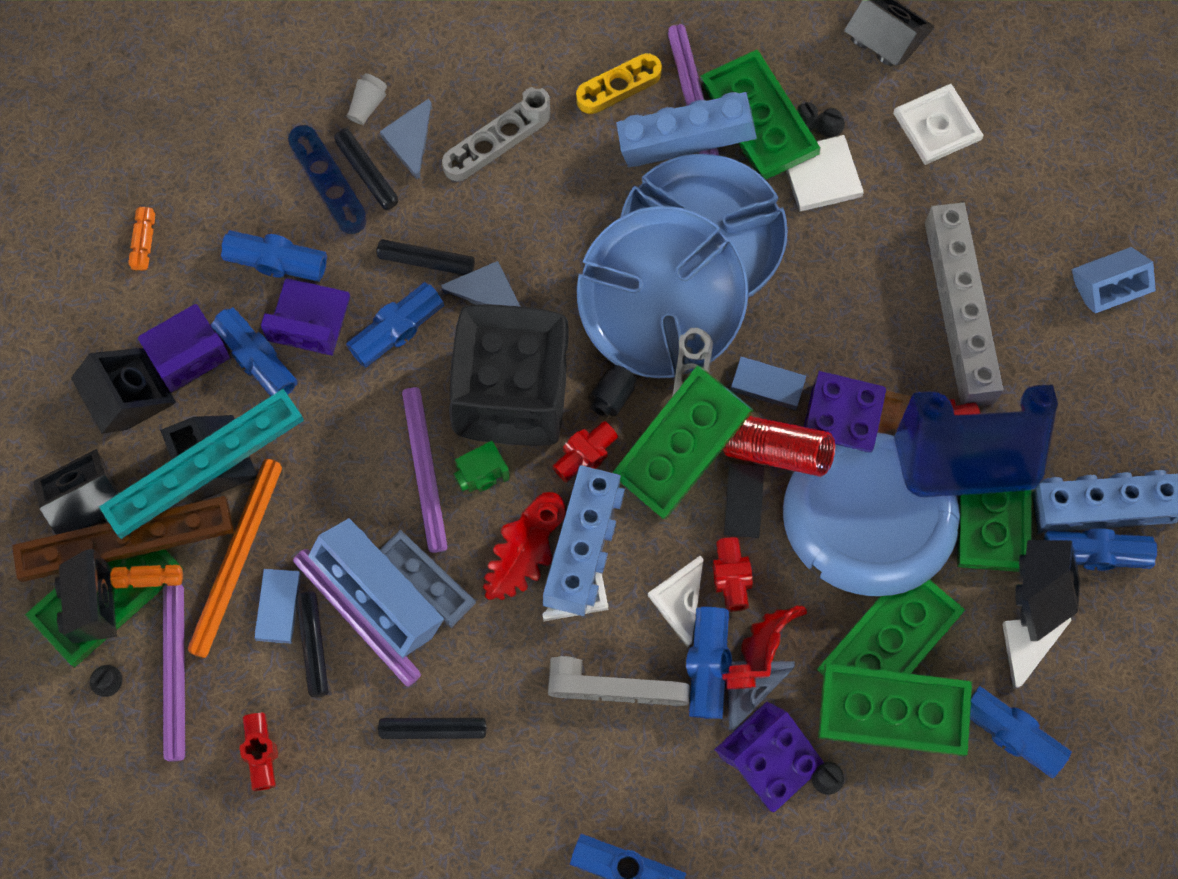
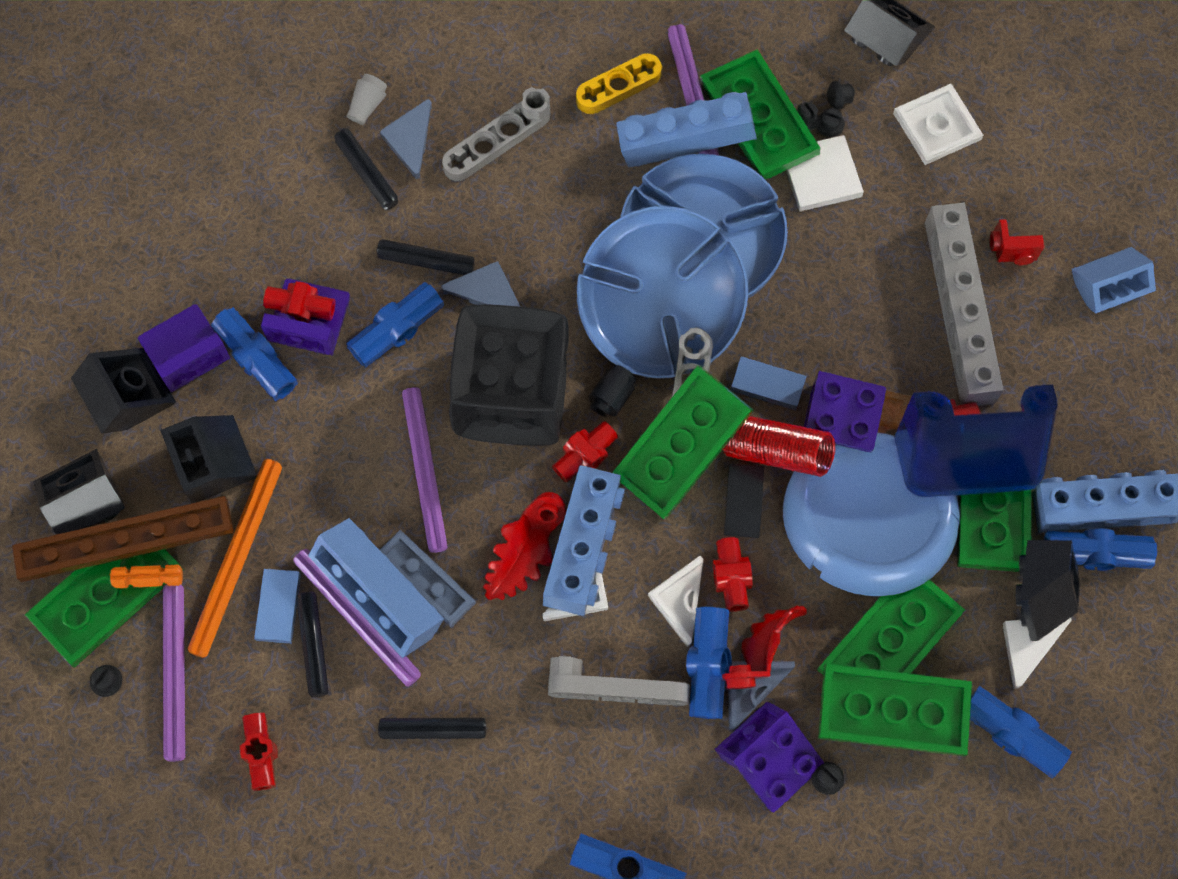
black slope [55,549,117,643] -> none
teal plate [99,389,304,539] -> none
orange axle [128,207,156,271] -> none
blue piece [221,230,327,282] -> none
clear blue beam [288,125,367,234] -> none
green brick [453,441,510,492] -> none
none -> red axle [263,281,336,323]
none -> black piece [827,81,855,110]
none -> red bracket [989,219,1044,265]

